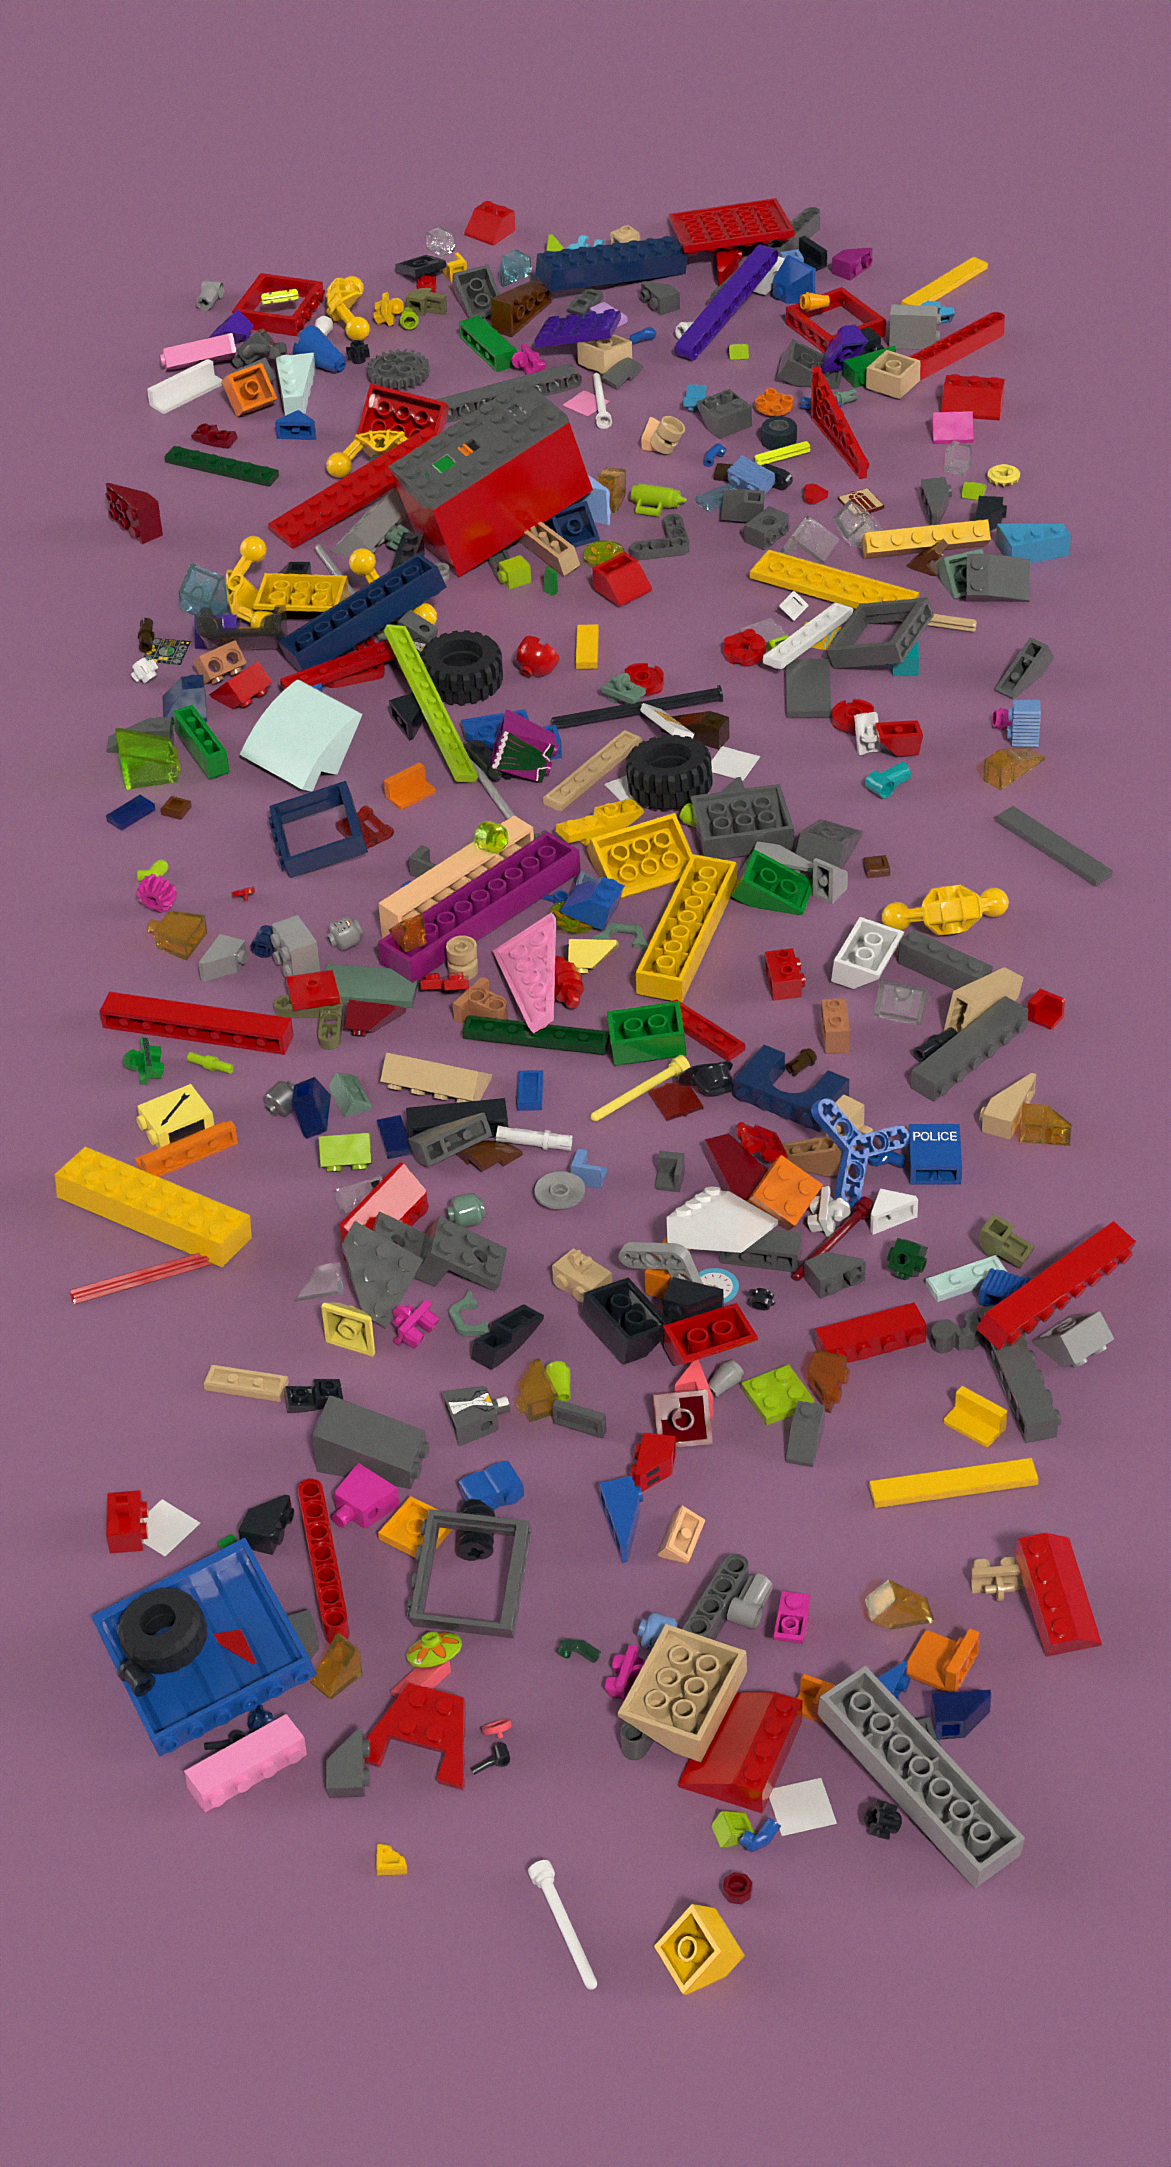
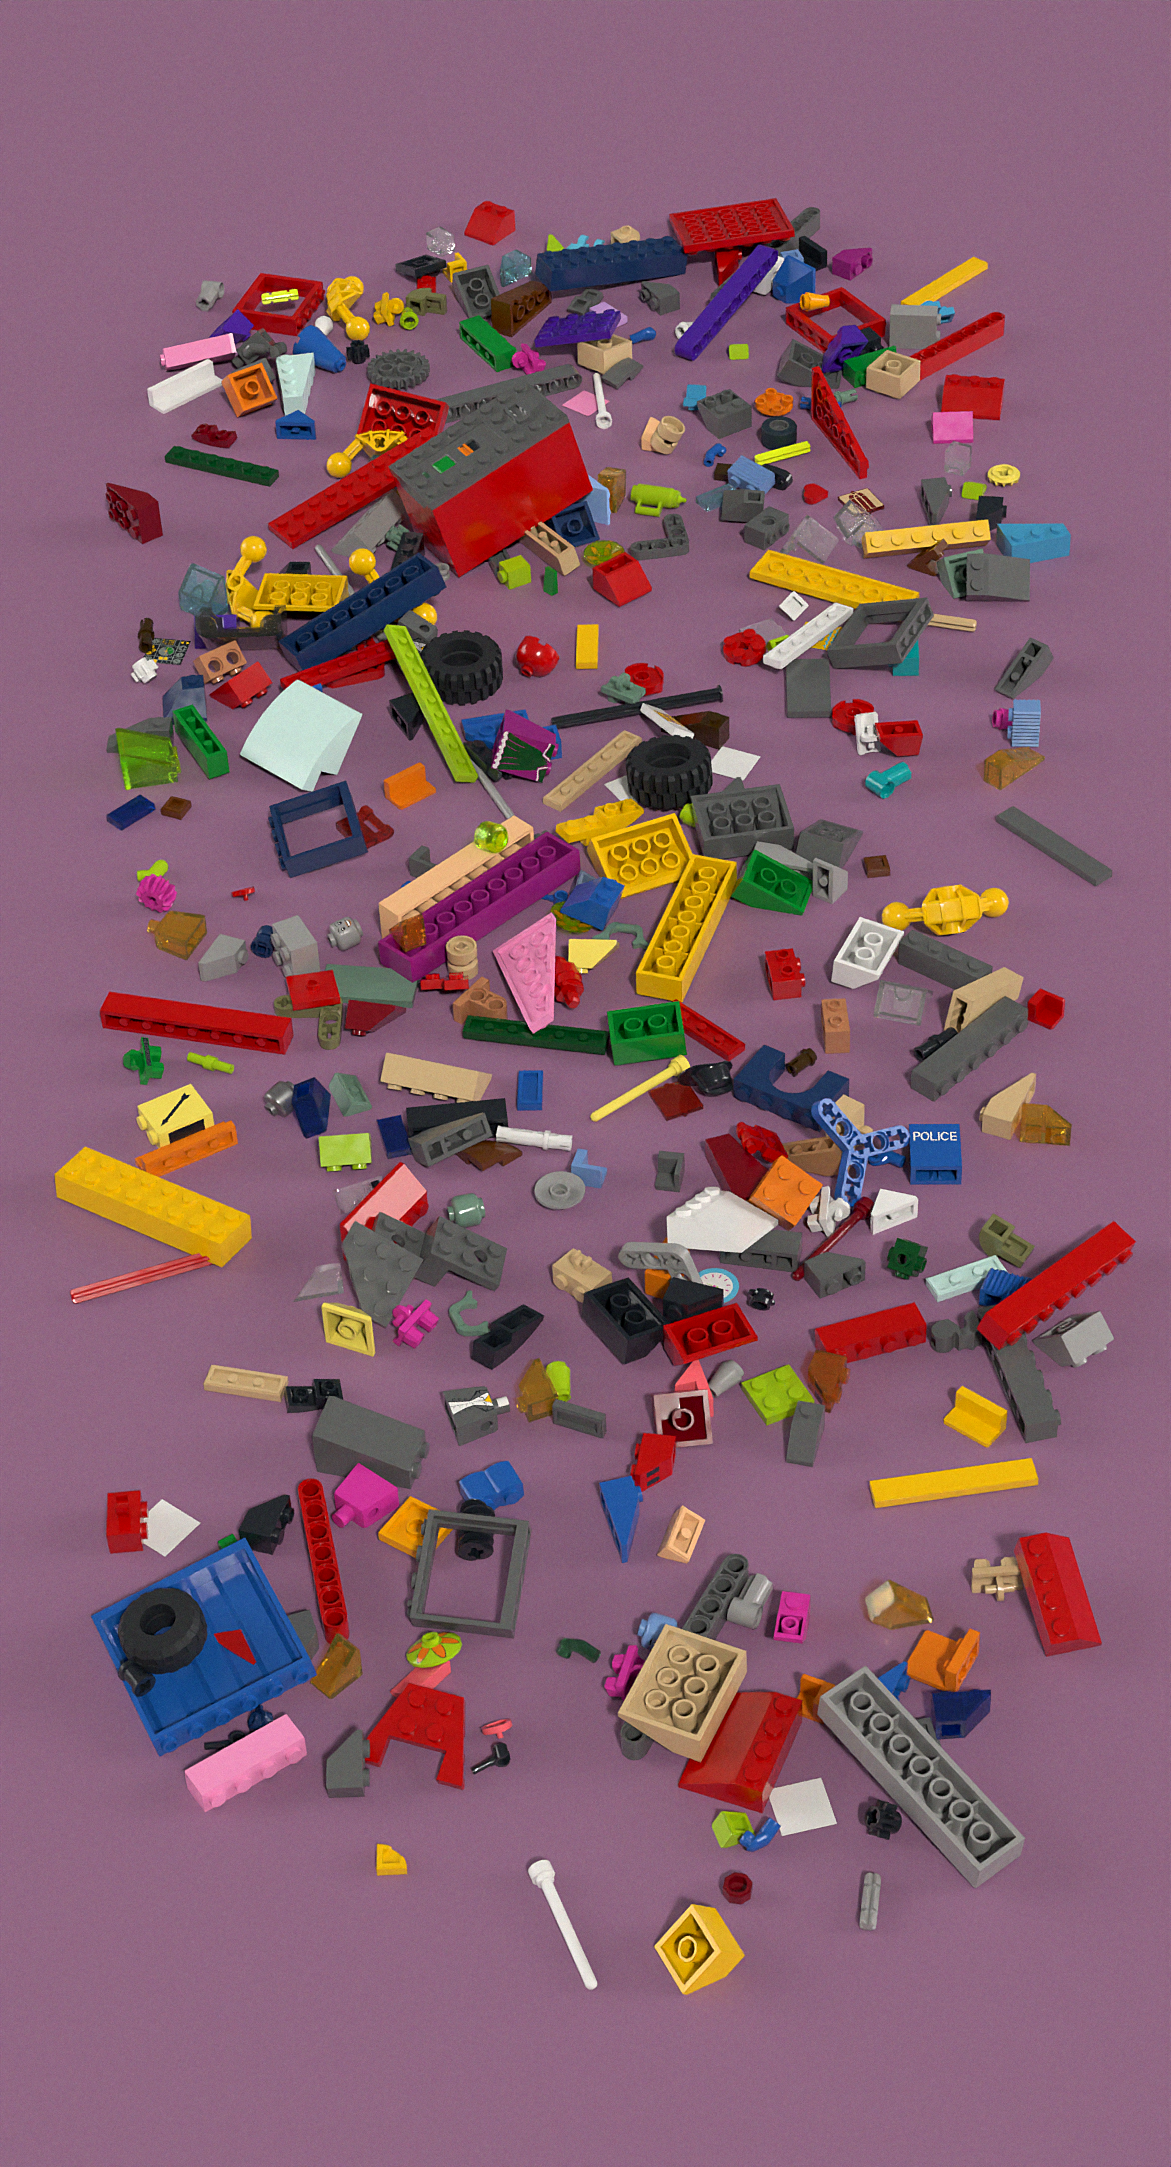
none -> light grey axle [859,1873,881,1931]

